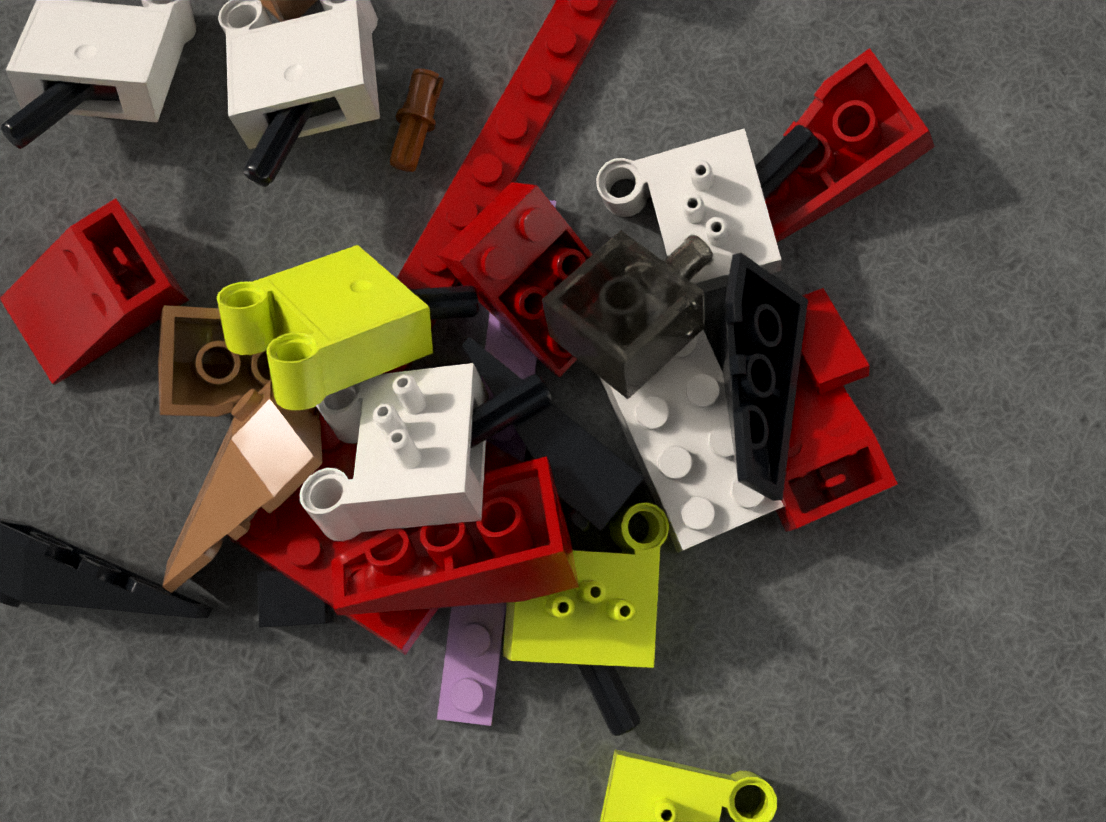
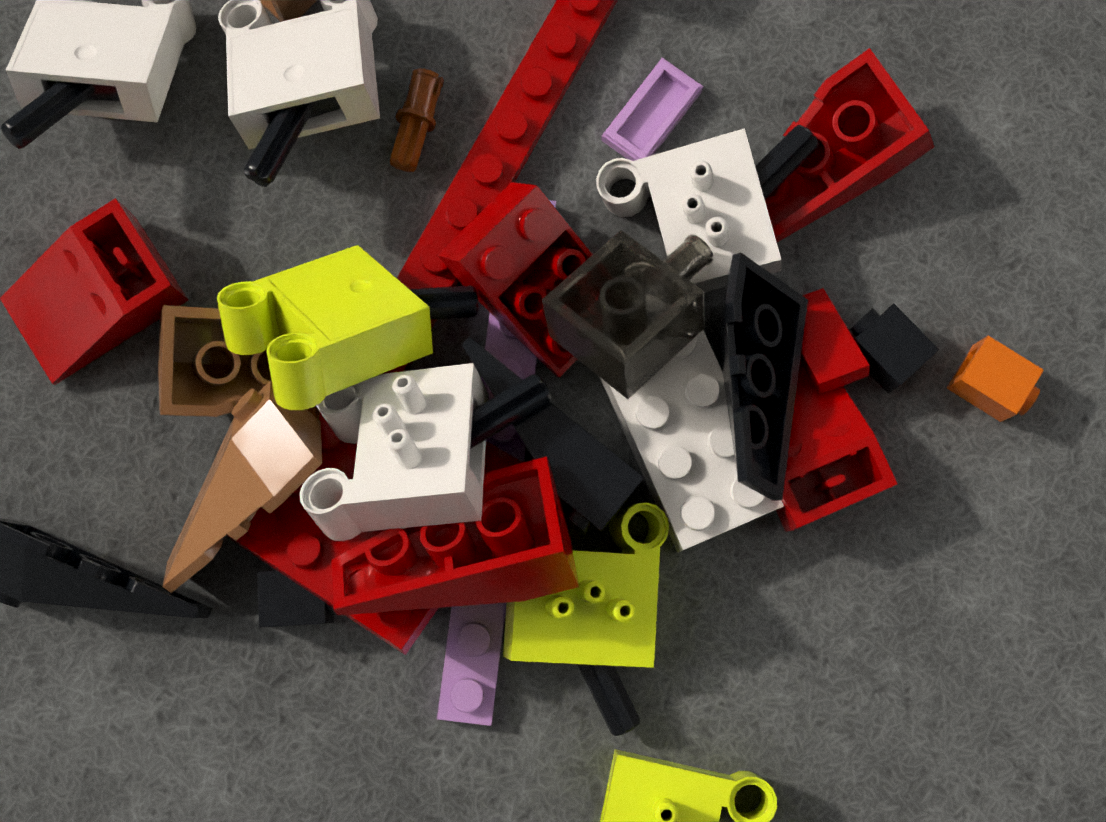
none -> lavender tile [601,58,703,161]
none -> black brick [849,303,939,394]
none -> orange brick [947,335,1044,422]

